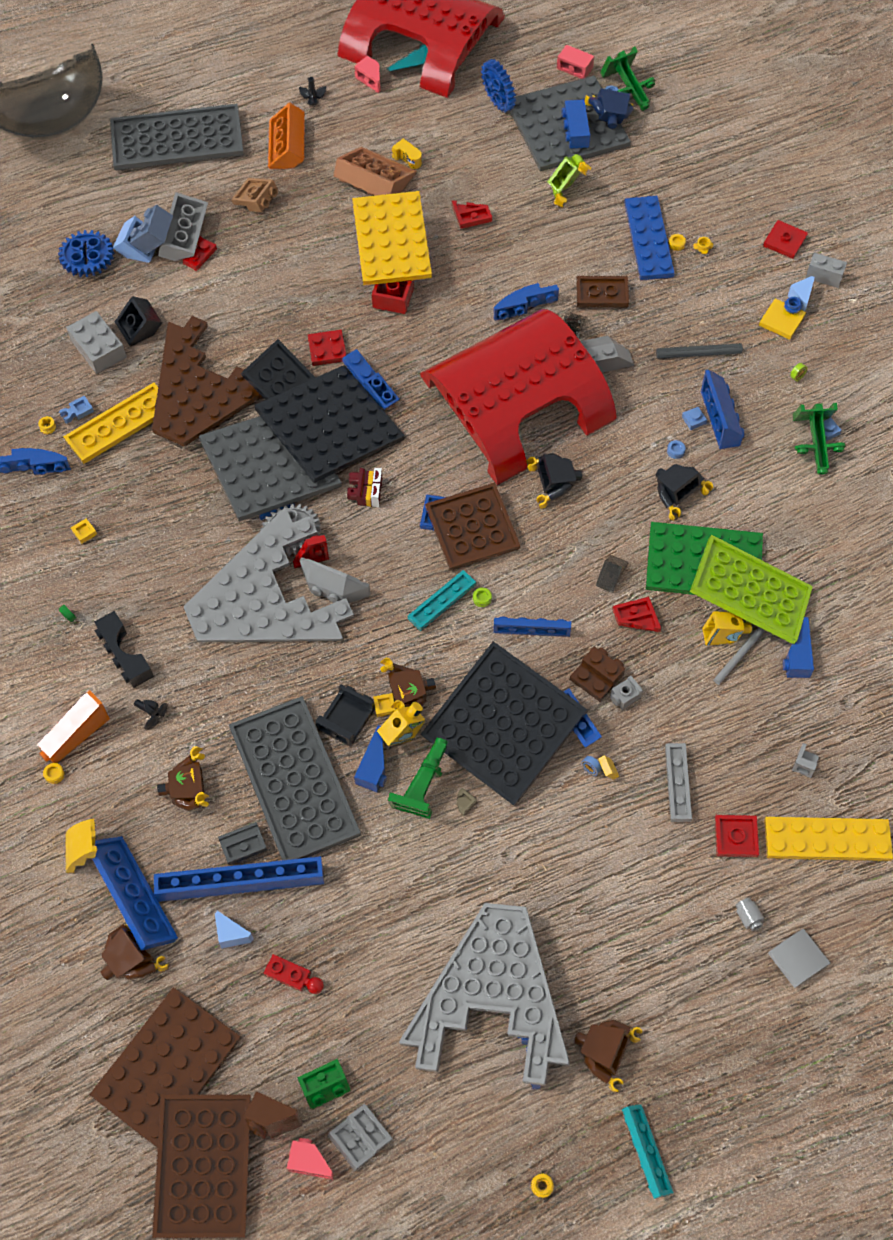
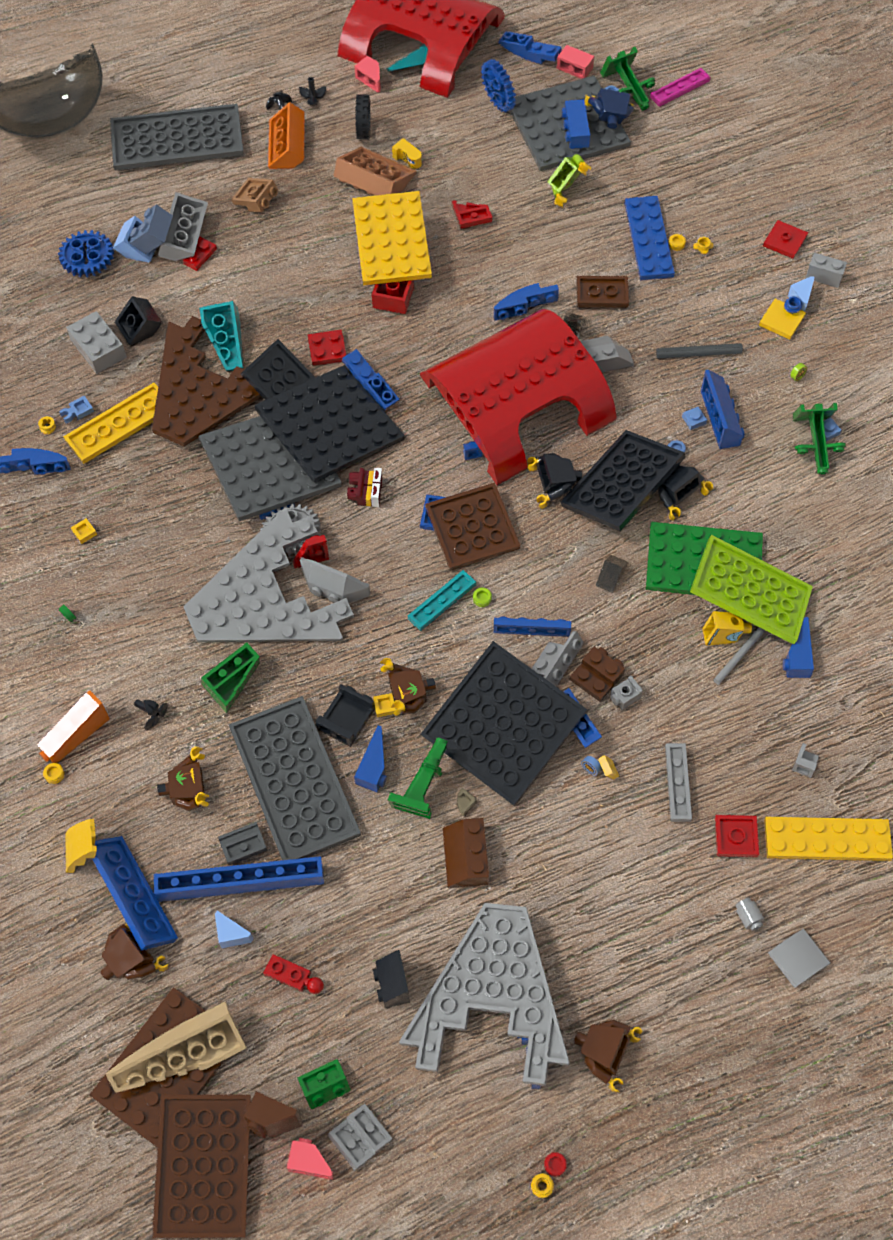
black arch [94,611,154,688] -> none
yellow torso [377,702,425,746] -> none
red wing [612,597,661,632] -> none
teal plate [622,1104,674,1199] -> none
none -> tan wedge [106,1002,246,1093]
none -> teal wedge [199,301,244,371]
none -> green wedge [201,642,260,713]
none -> black plant [266,91,292,110]
none -> black tyre [355,94,371,140]
none -> black slope [372,950,410,1008]
none -> reddish brown slope [443,818,489,888]
none -> blue plate [463,441,483,460]
none -> blue slope [498,31,562,64]
none -> light grey bracket [532,631,584,686]
none -> red tile [544,1152,567,1177]
none -> black plate [561,430,686,532]
none -> dark pink tile [650,68,711,107]

